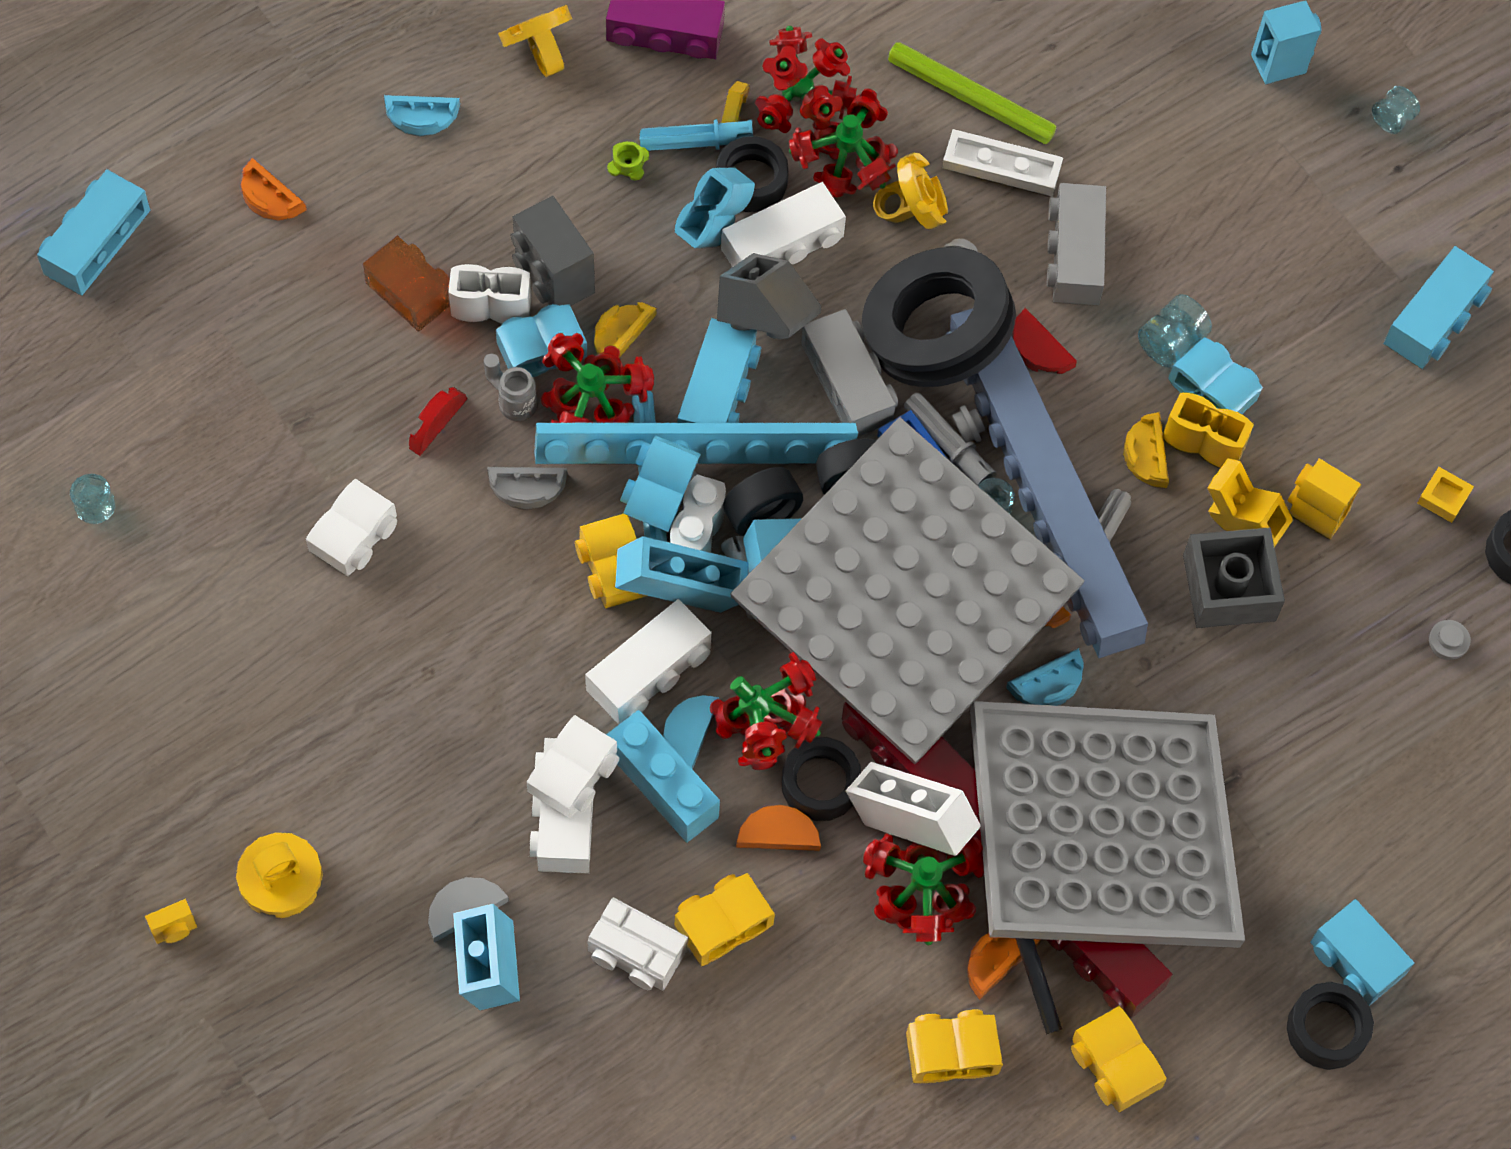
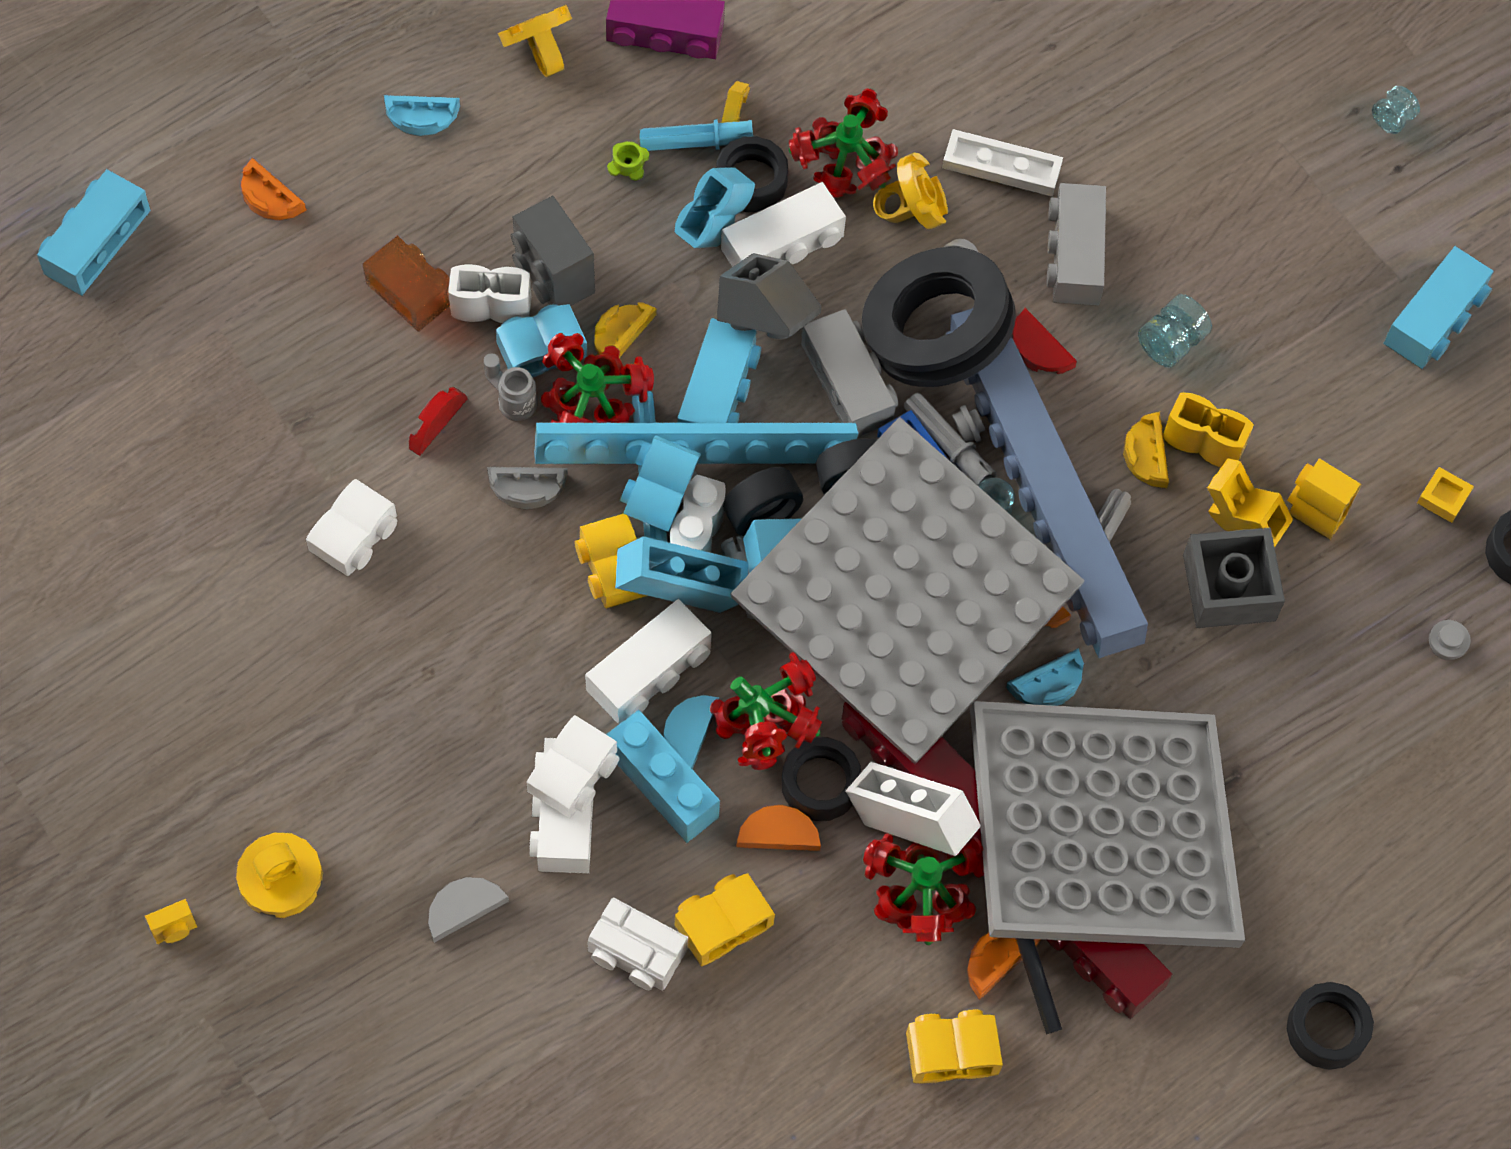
clear light blue wheel [70,474,115,524] -> none
medium azure brick [453,904,520,1010] -> none
red plant [755,25,857,133] -> none
lime axle [888,42,1056,144] -> none
yellow brick [1071,1006,1167,1112] -> none
medium azure brick [1168,337,1263,414] -> none
medium azure brick [1251,0,1322,84] -> none
medium azure brick [1310,899,1415,1006] -> none

